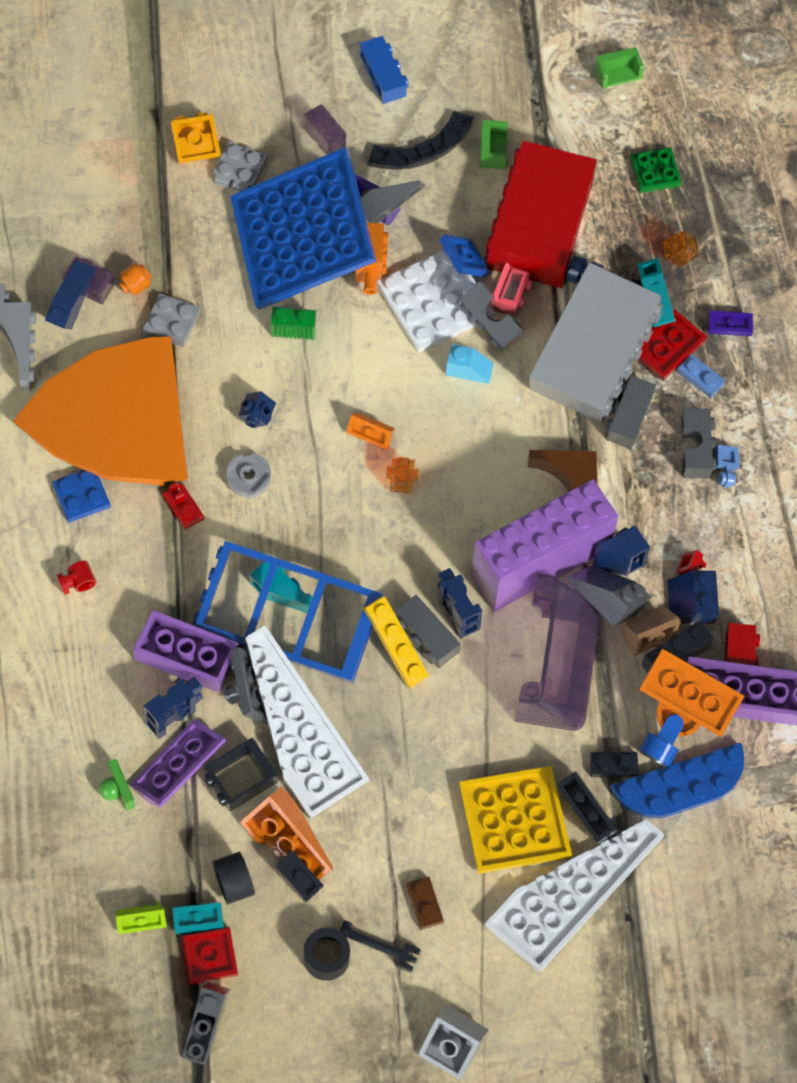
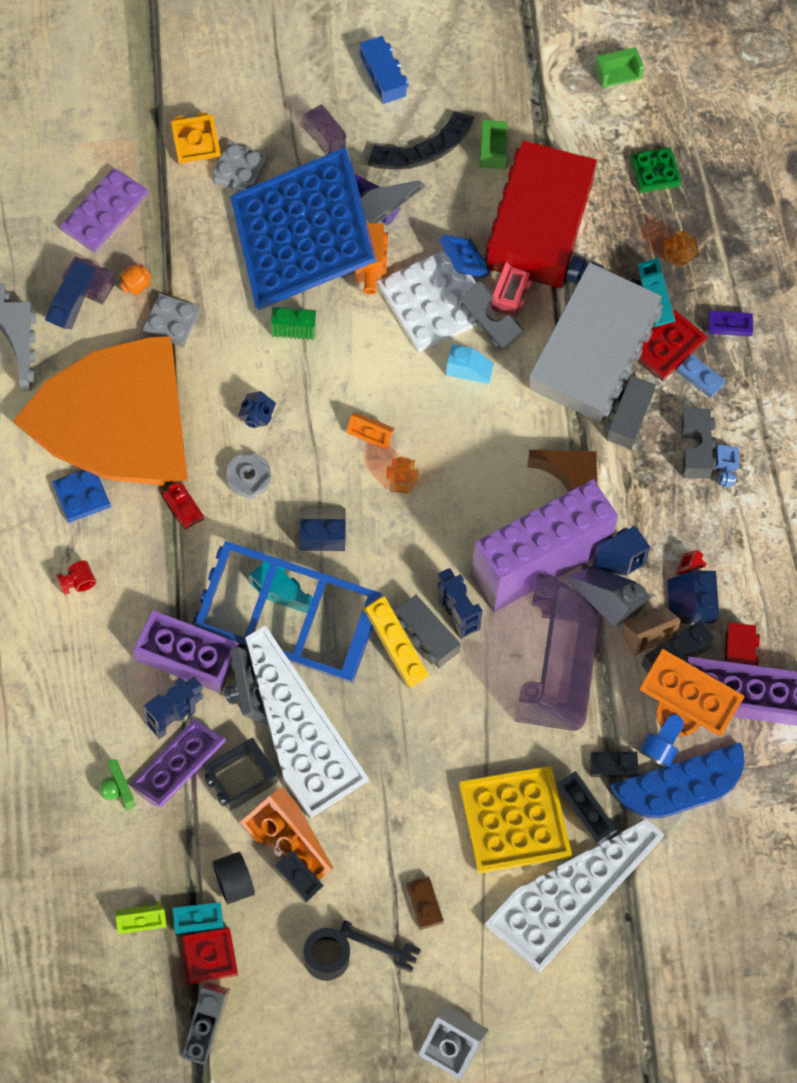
none -> medium lavender plate [60,167,148,253]
none -> dark blue slope [300,508,346,551]

